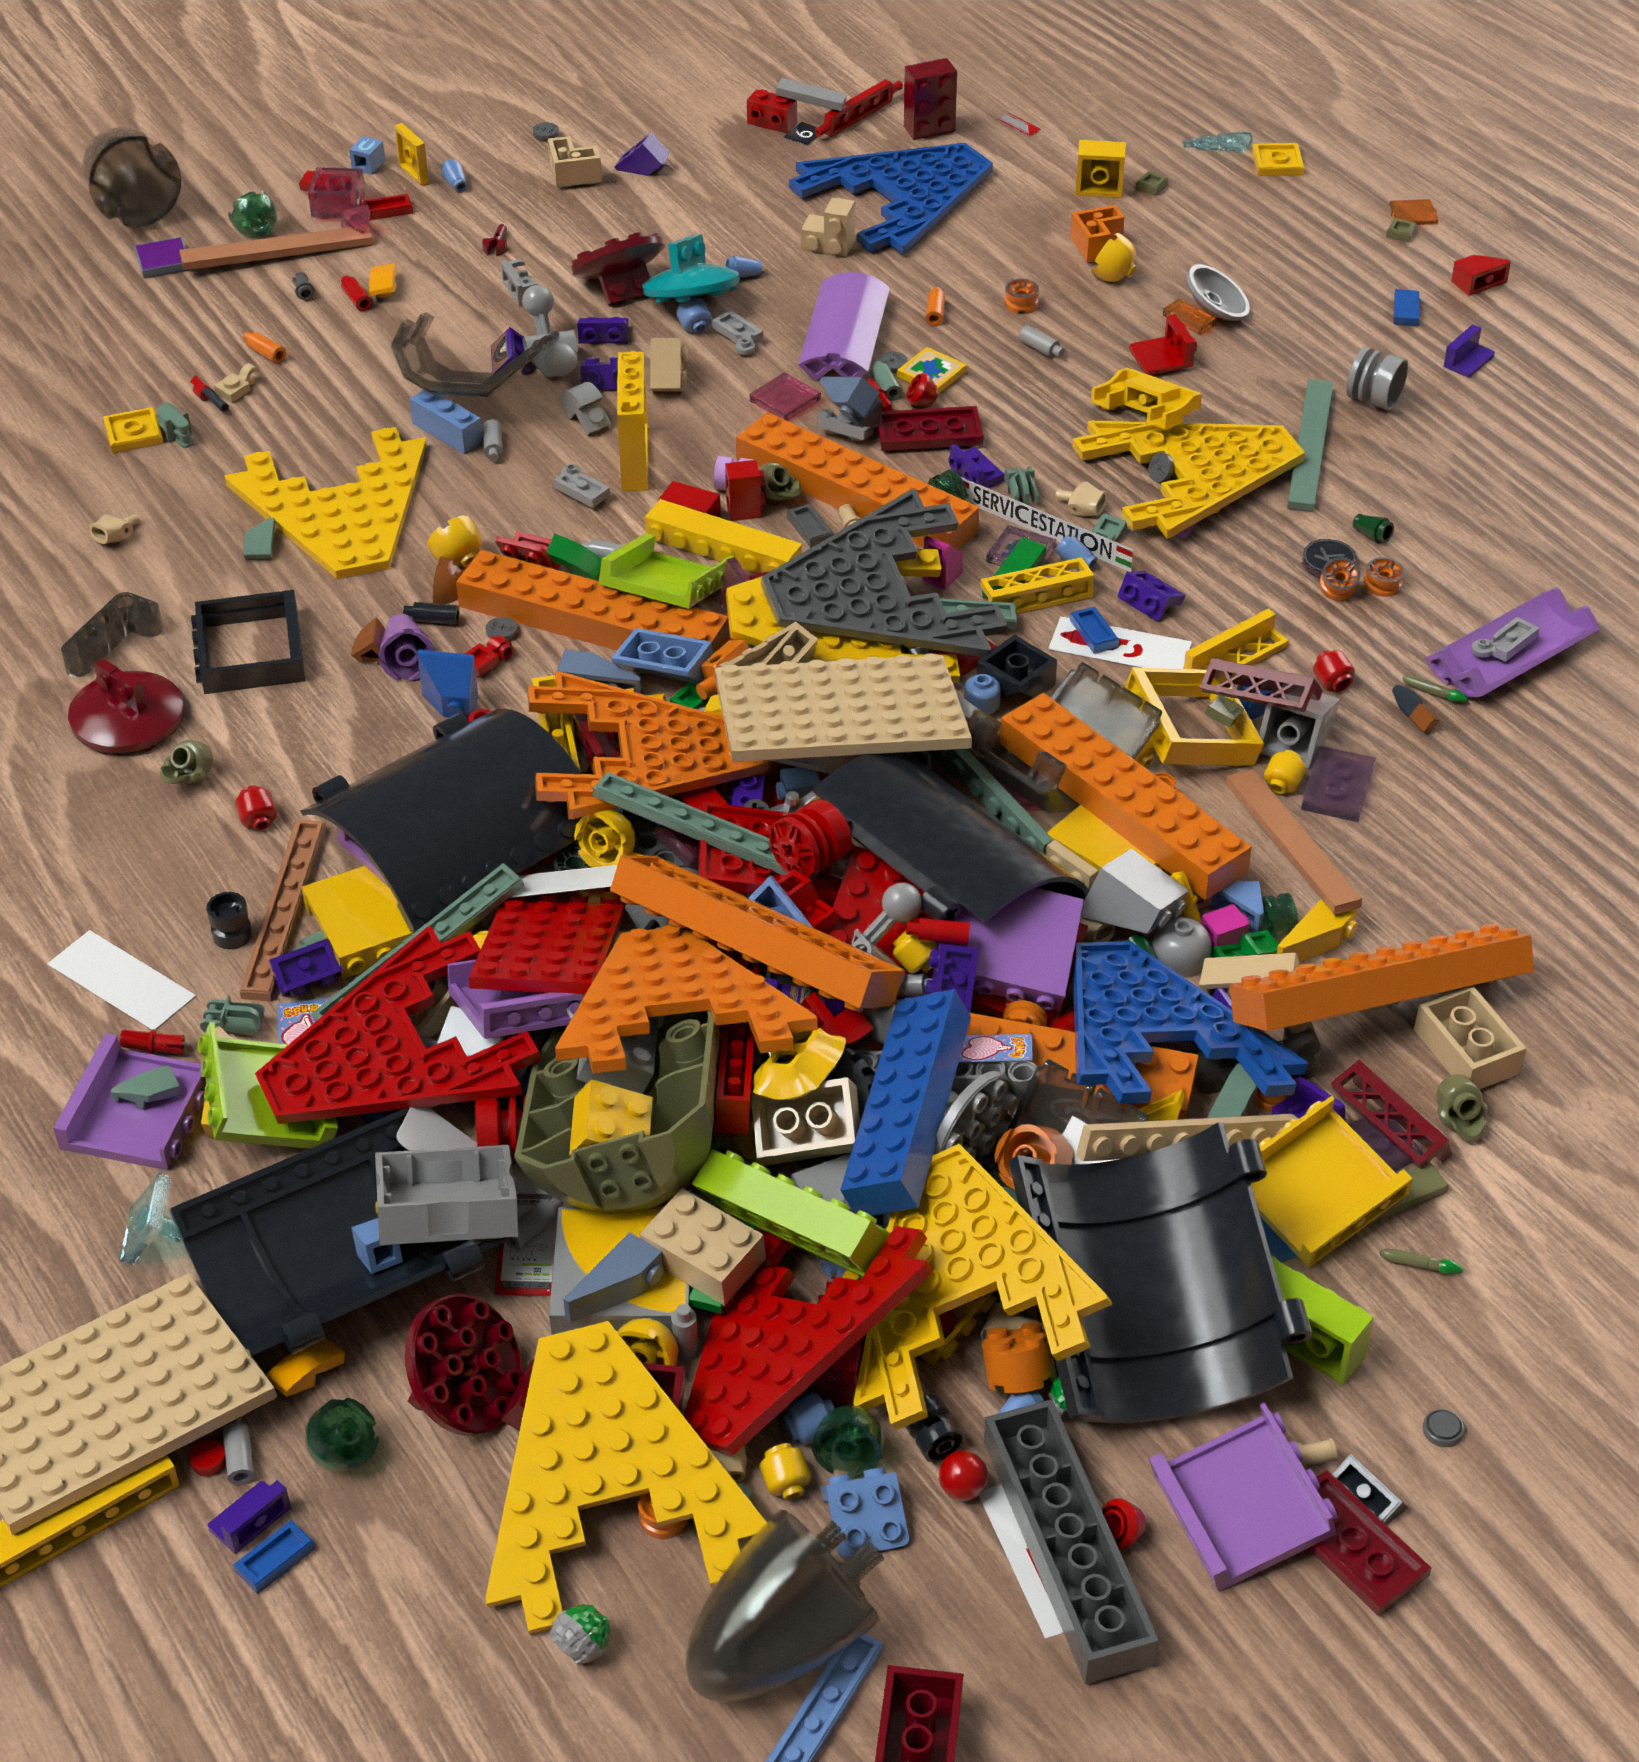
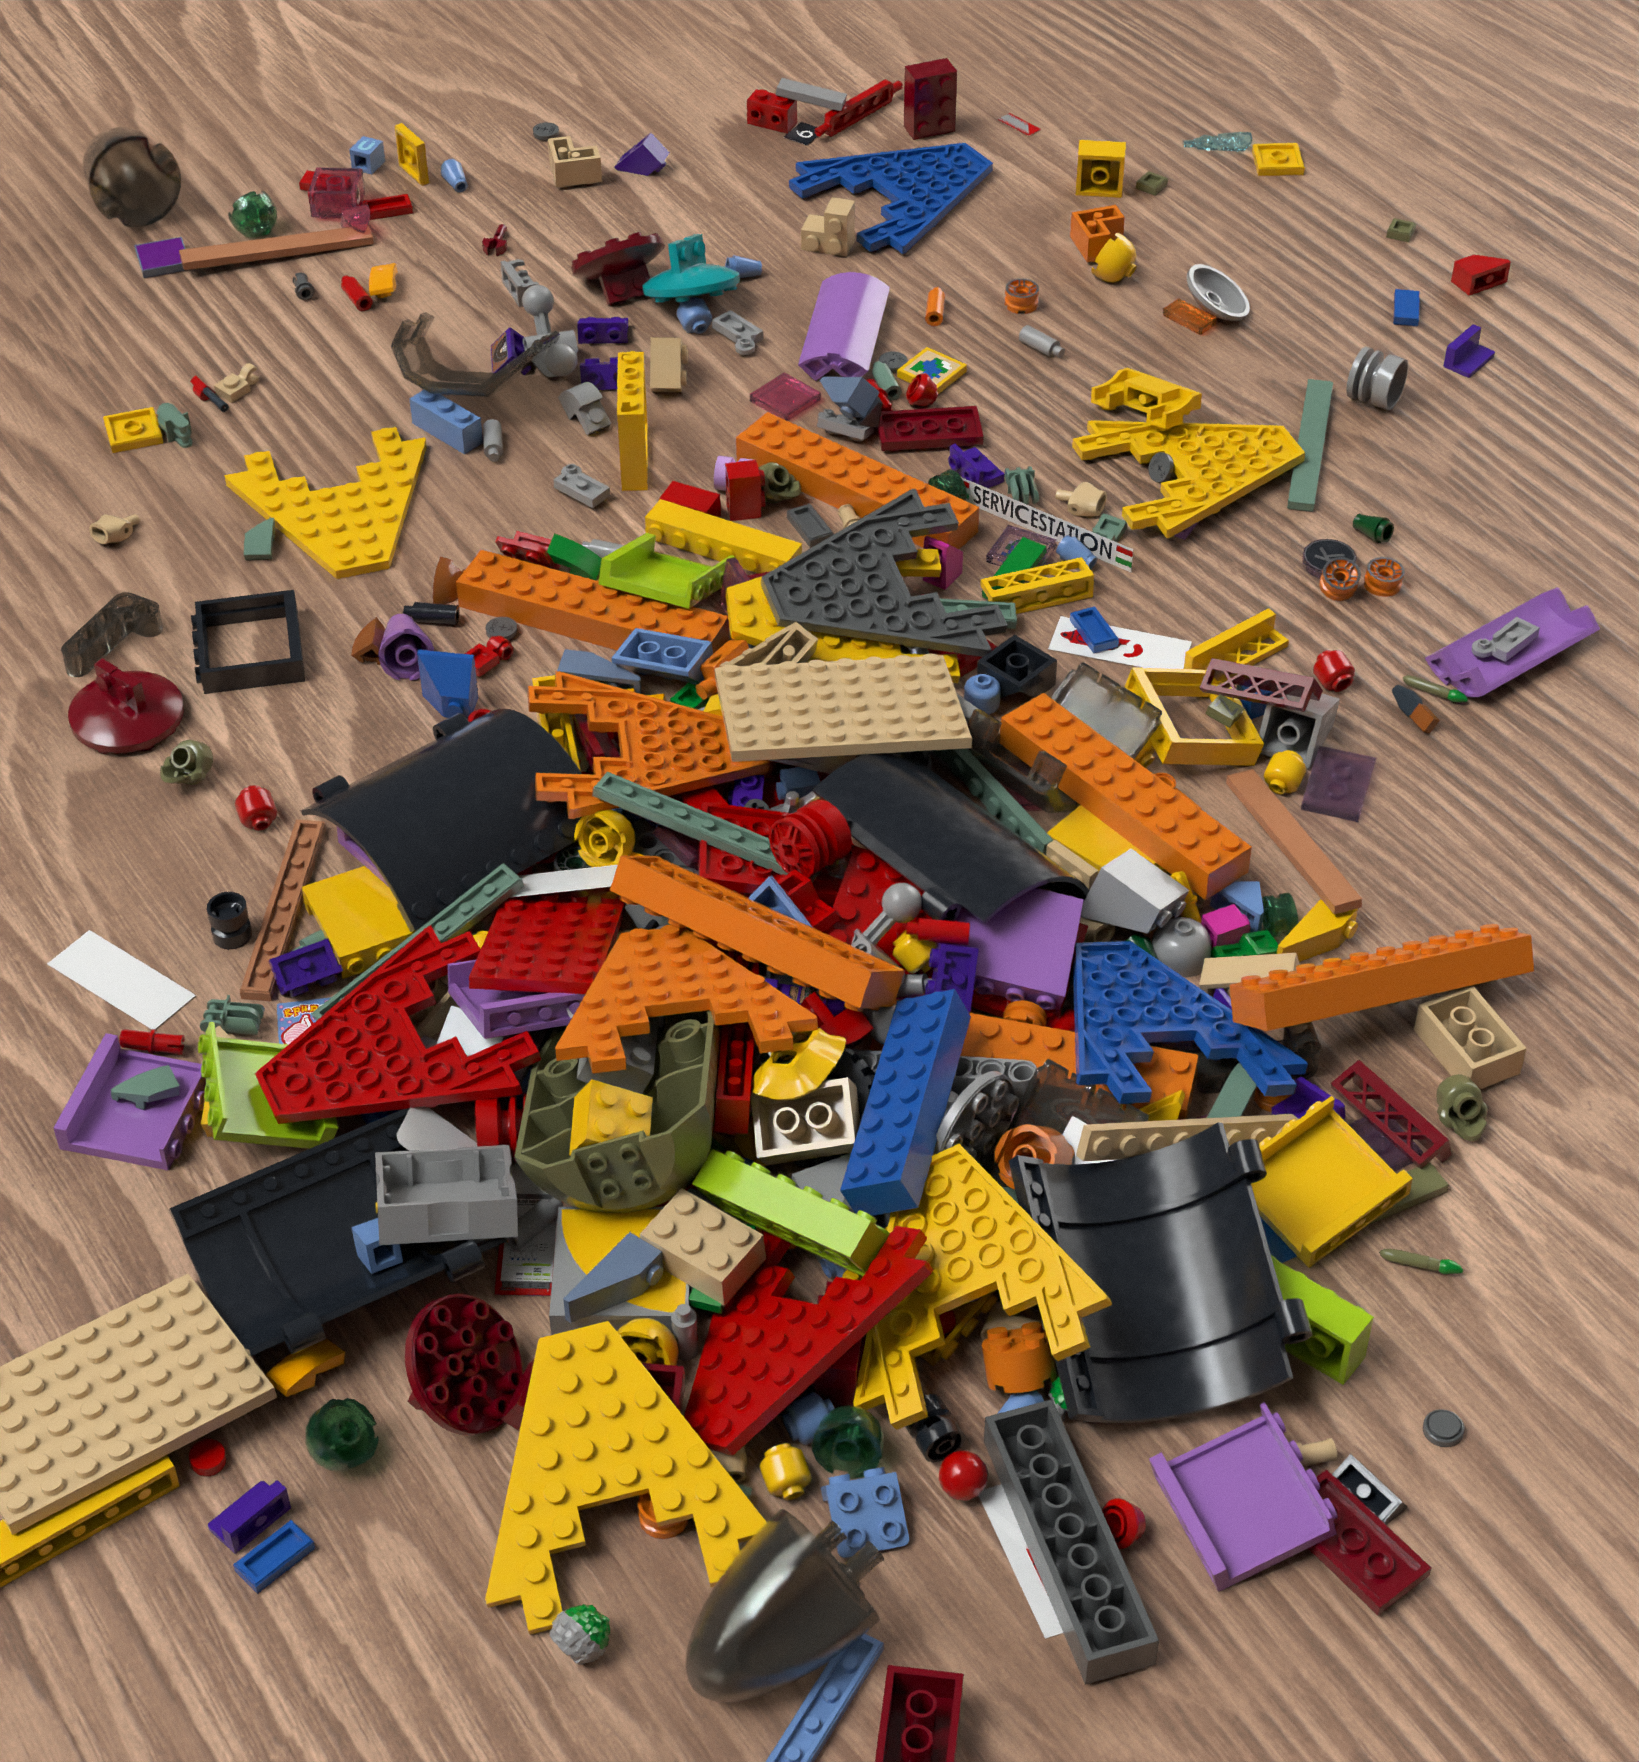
clear light blue tile [120,1173,181,1265] -> none
light grey cylinder [223,1417,254,1485] -> none
orange cylinder [243,332,286,364] -> none
yellow cylinder [427,516,482,567] -> none
sticker [959,1034,1032,1062] -> none
dark purple bracket [1118,571,1186,621] -> none
red bracket [1129,314,1197,375] -> none
clear orange piece [1389,199,1439,225] -> none

